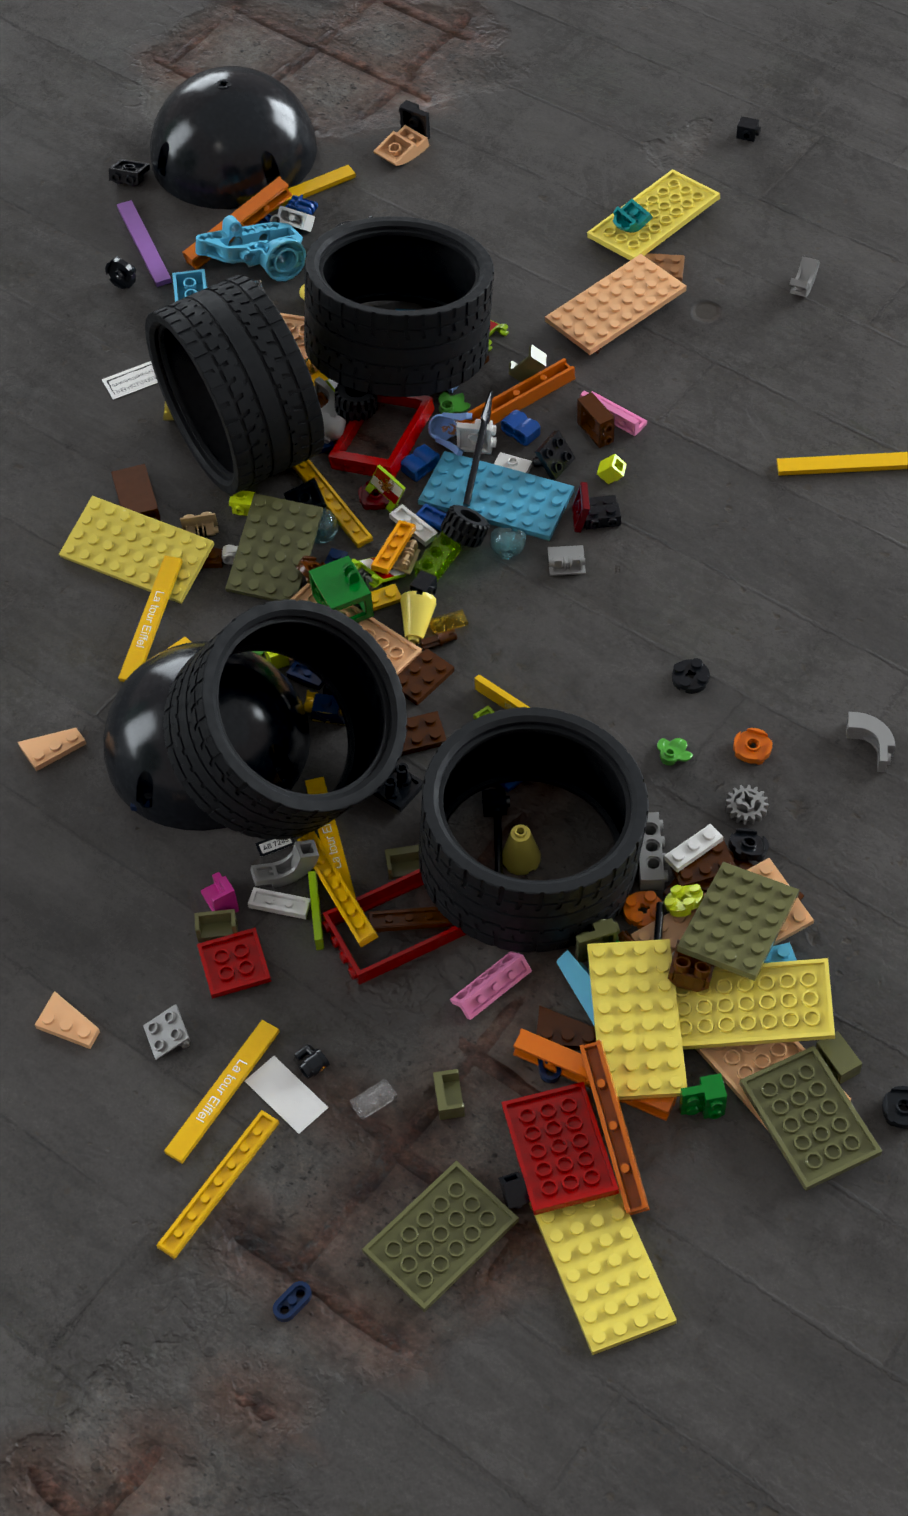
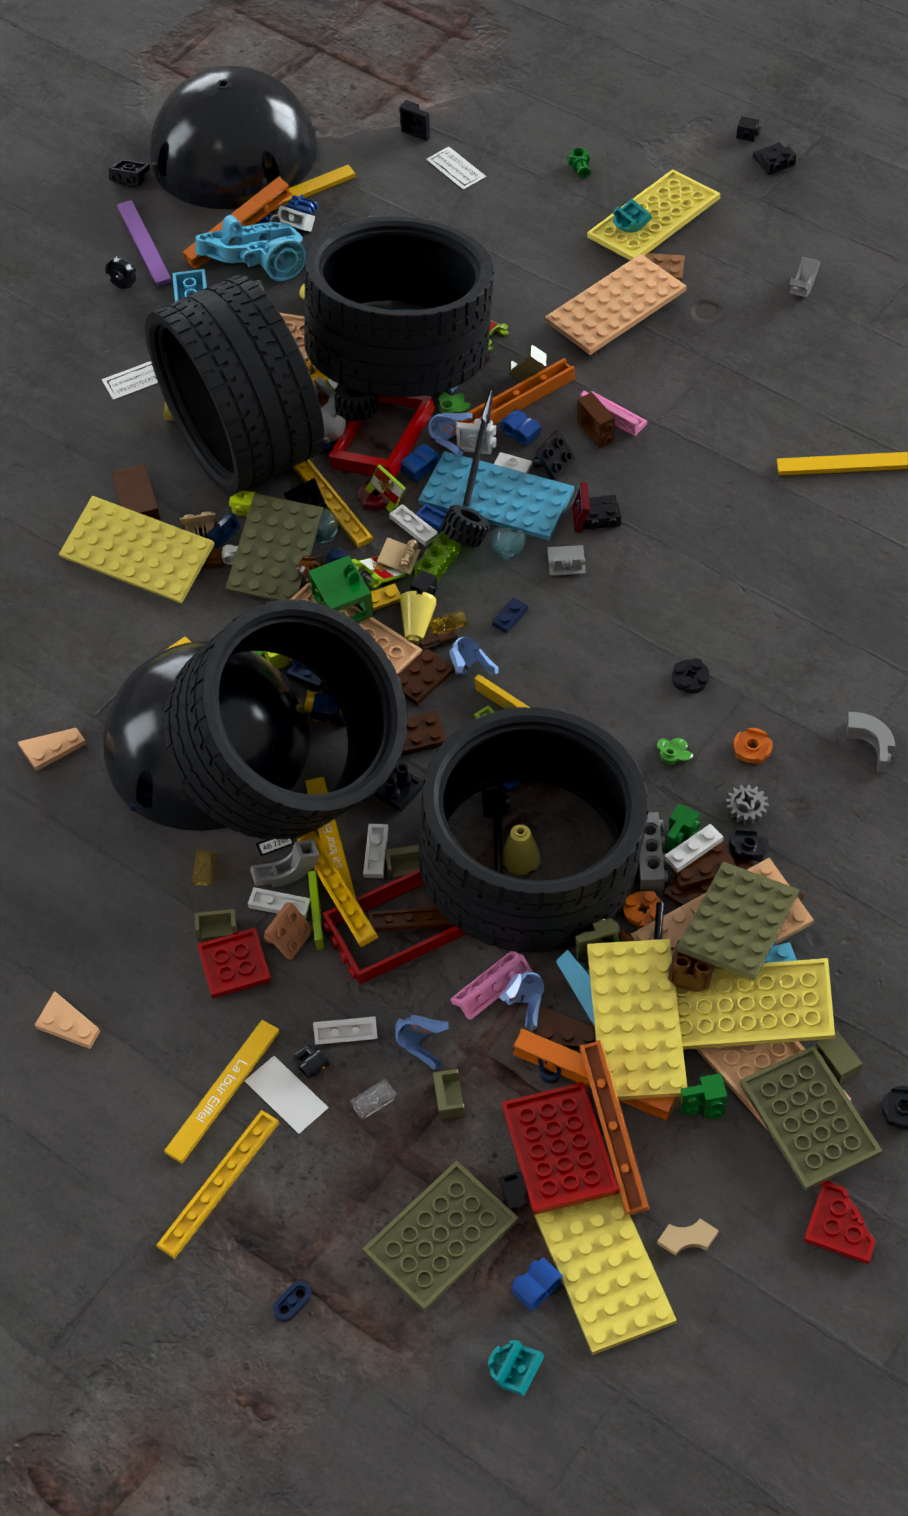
yellow tile [118,555,183,682] -> none
light grey hinge [143,1004,190,1060] -> none
dark pink panel [201,872,239,912] -> none
light orange plate [371,520,416,575] -> none
light nougat slope [373,125,429,166] -> none
neon yellow brick [597,454,627,484] -> none
neon yellow plate [664,884,704,917] -> none
none -> clear yellow slope [191,849,217,886]
none -> dark blue plate [207,512,240,548]
none -> nougat plate [264,902,313,960]
none -> white plate [313,1016,378,1045]
none -> white plate [363,824,389,879]
none -> medium blue piece [395,1015,449,1070]
none -> white sticker [426,146,486,189]
none -> light blue piece [450,637,499,675]
none -> teal slope [488,1340,545,1396]
none -> dark blue plate [492,598,528,633]
none -> light blue piece [498,971,544,1032]
none -> blue brick [512,1257,563,1312]
none -> green connector [567,148,591,179]
none -> tan tile [657,1219,719,1256]
none -> green brick [665,803,701,854]
none -> black plate [753,142,797,175]
none -> red plate [804,1181,876,1265]

